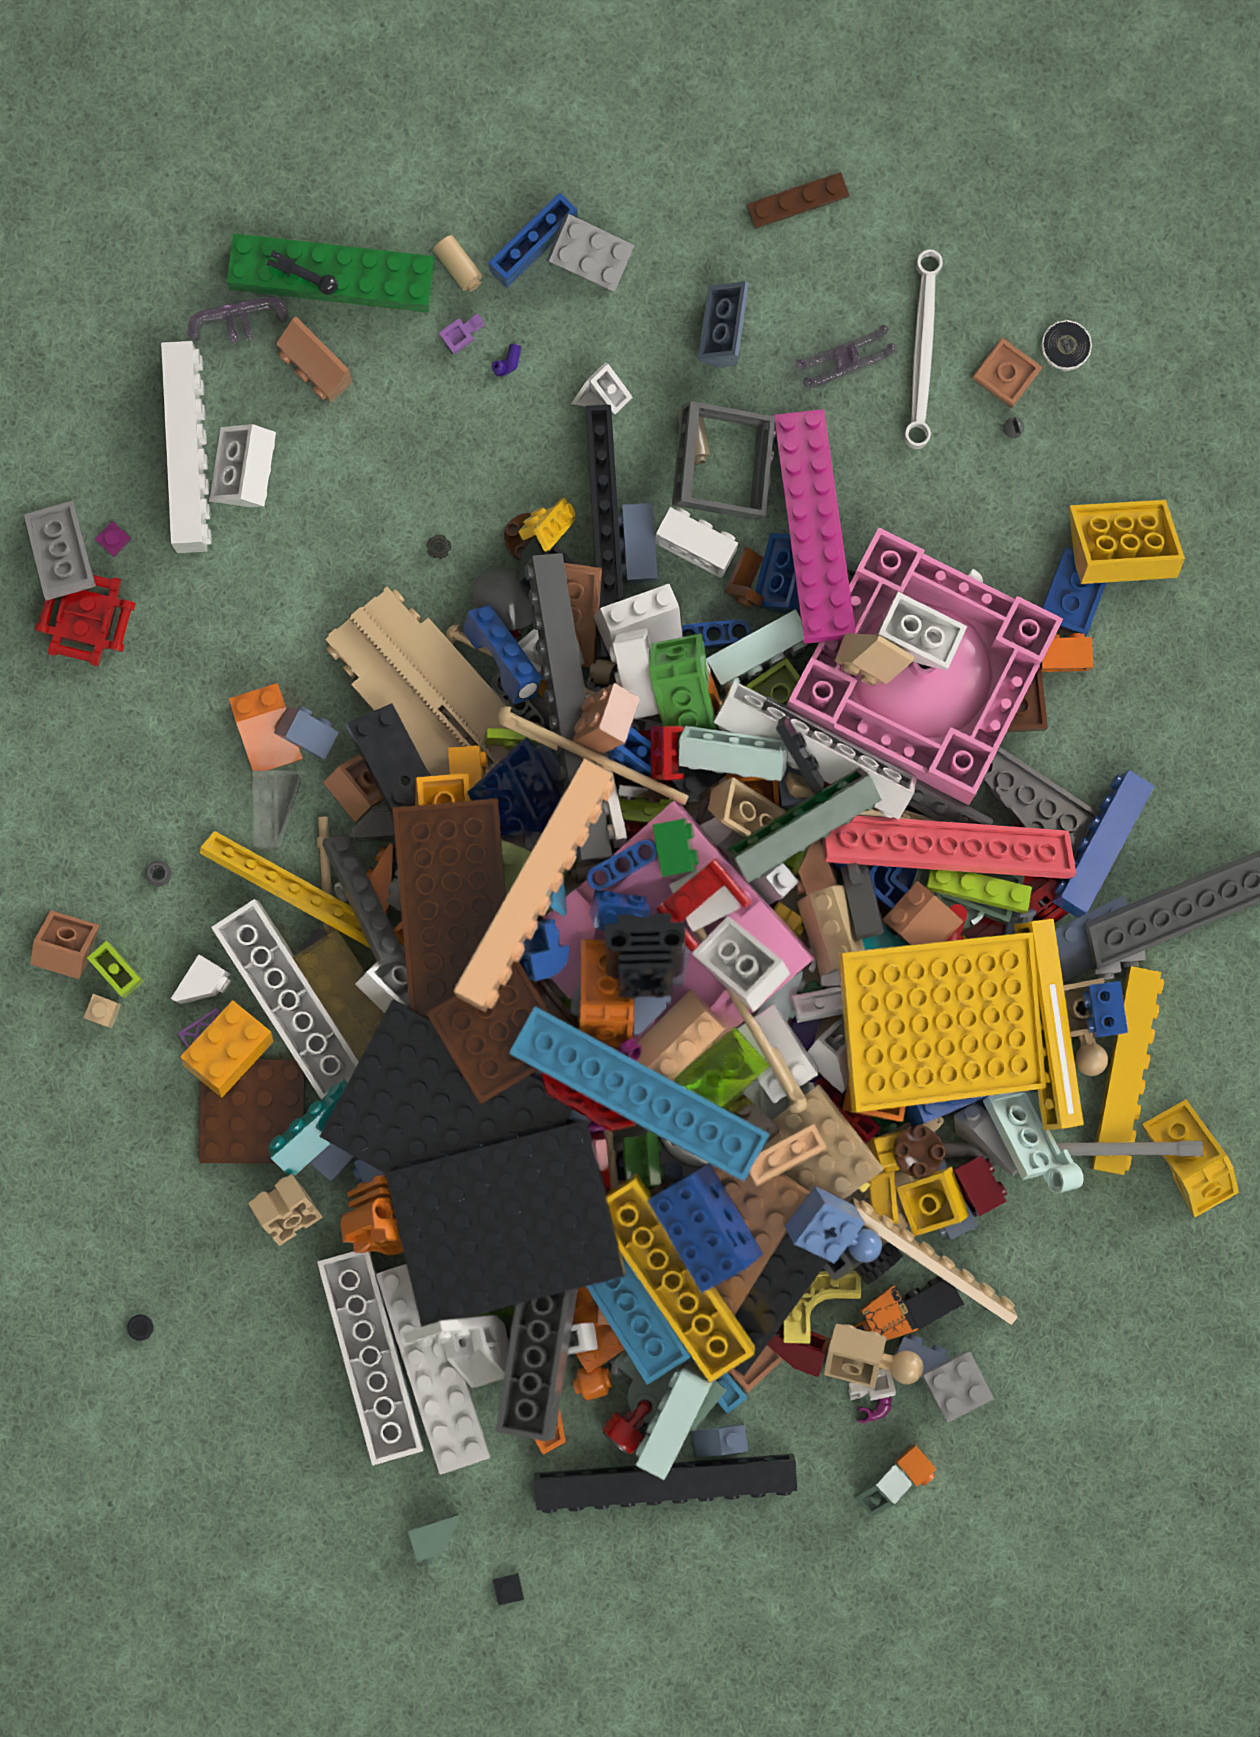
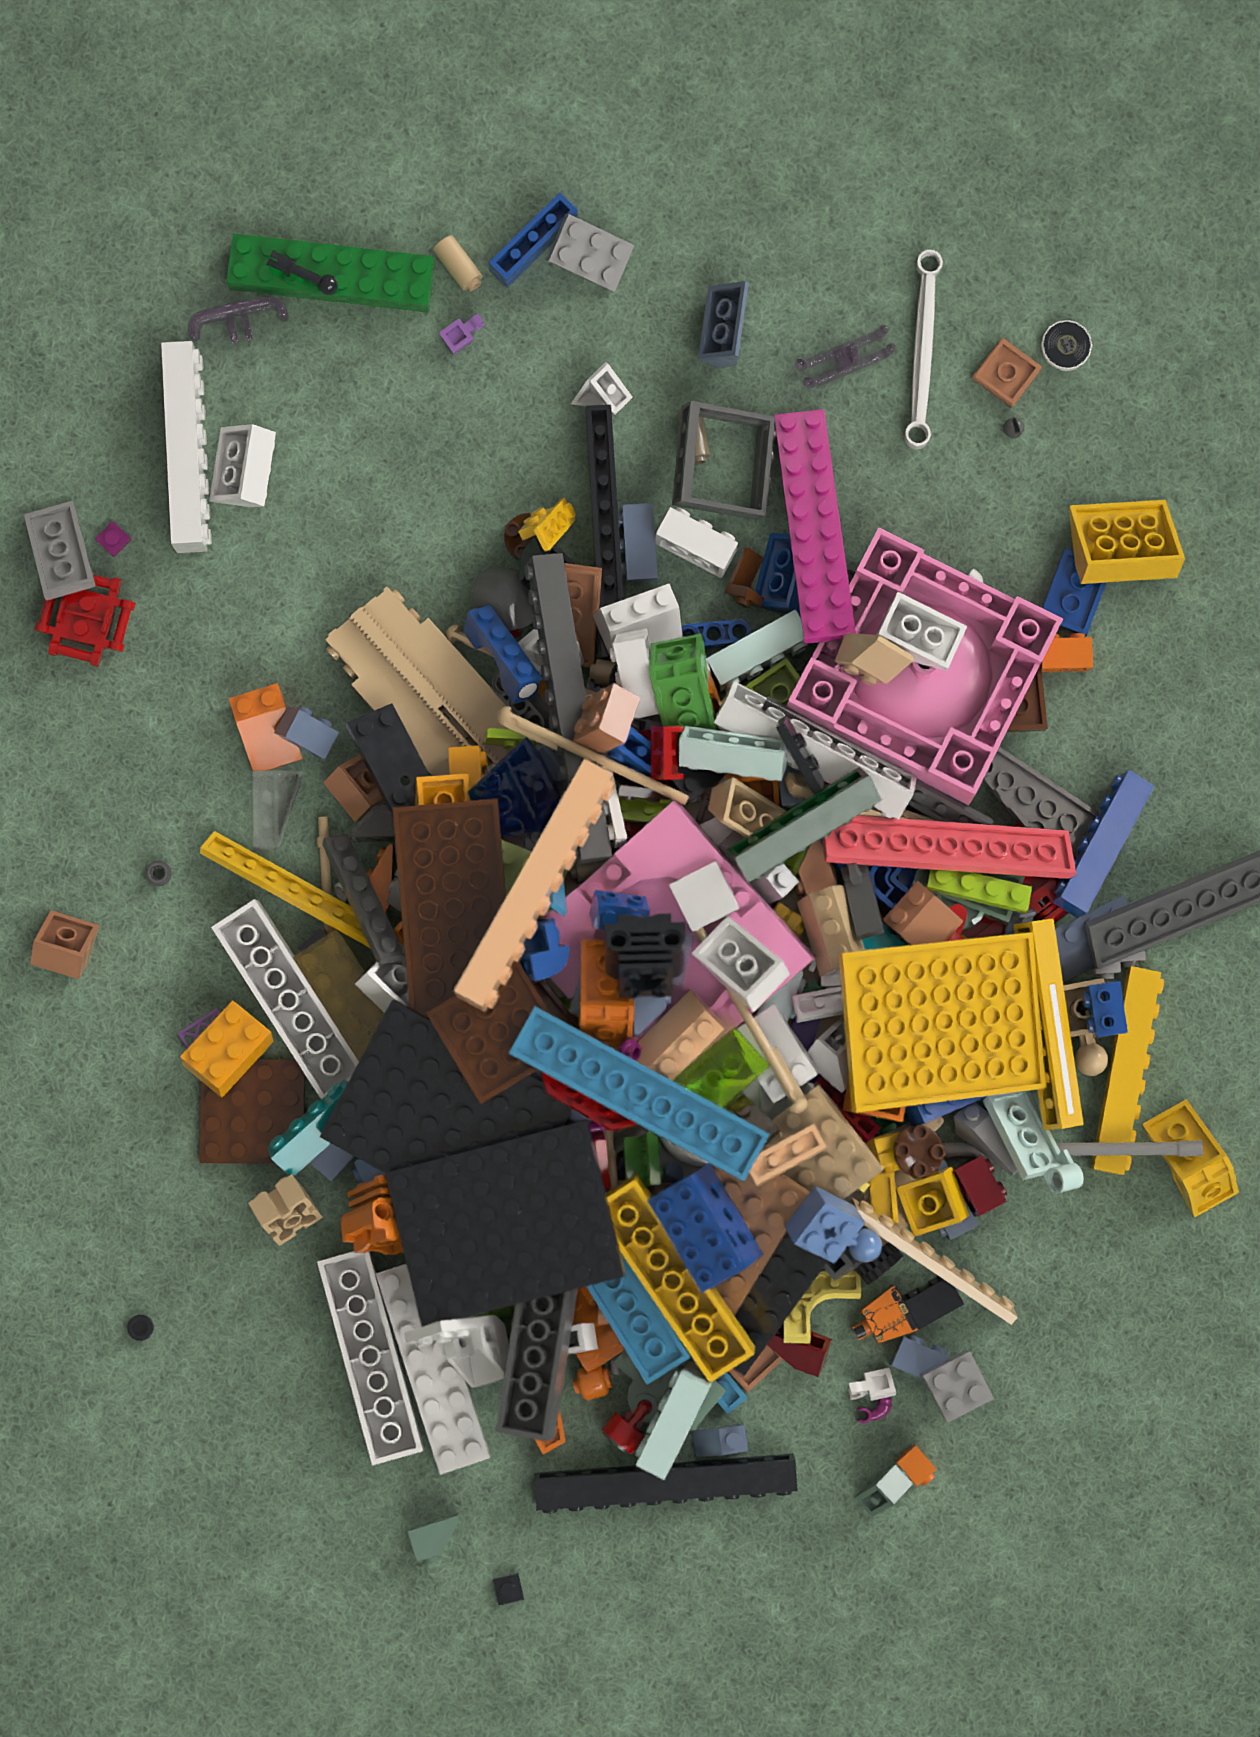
tan brick [84,994,121,1028] -> none
lime brick [87,941,144,998] -> none
white slope [171,955,231,1004] -> none
nougat slope [276,317,352,402] -> none
clear smoke plate [426,535,451,559] -> none
dark purple arm [491,344,521,377] -> none
blue beam [587,839,658,890] -> none
green brick [652,818,699,877] -> none
red plate [656,859,751,952] -> none
reddish brown plate [747,172,849,229] -> none
tan brick [824,1324,923,1388] -> none

